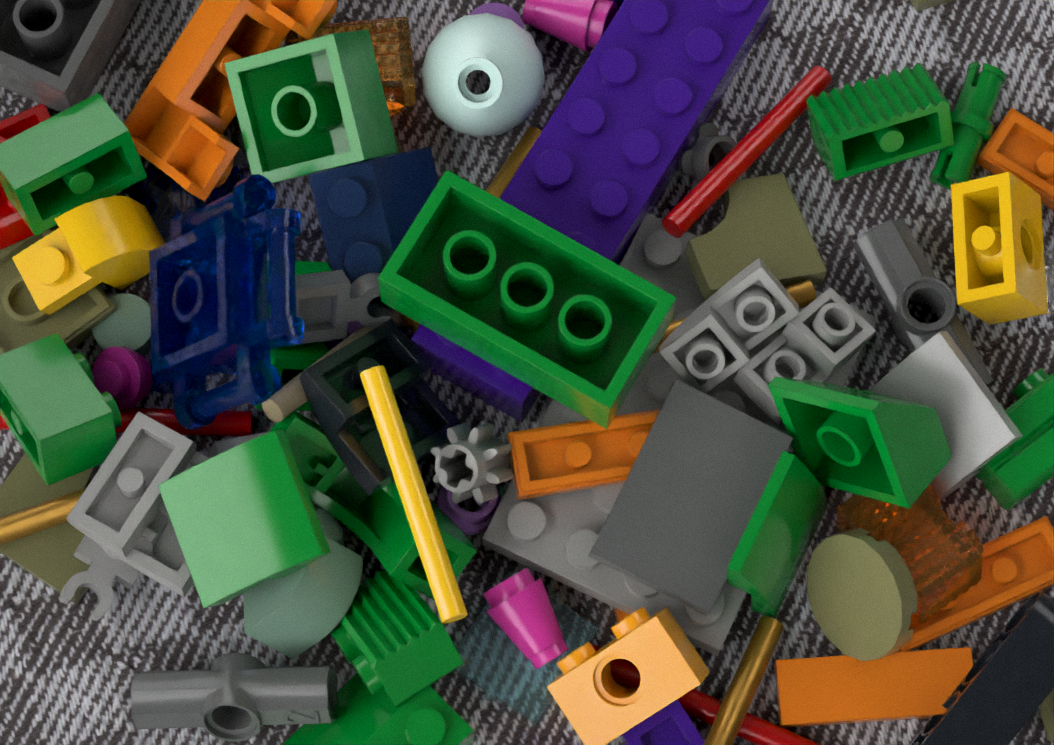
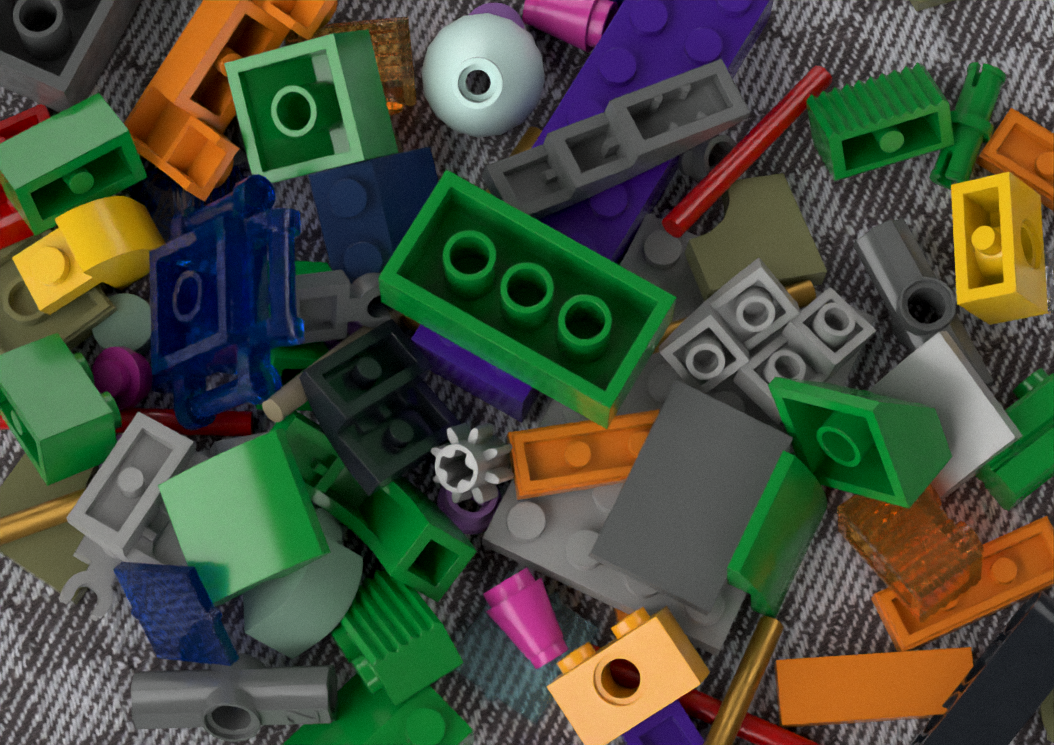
yellow bar [360,366,468,624] -> none
olive tile [807,528,918,661] -> none
none -> clear blue piece [113,562,239,666]
none -> dark grey slope [482,59,750,220]

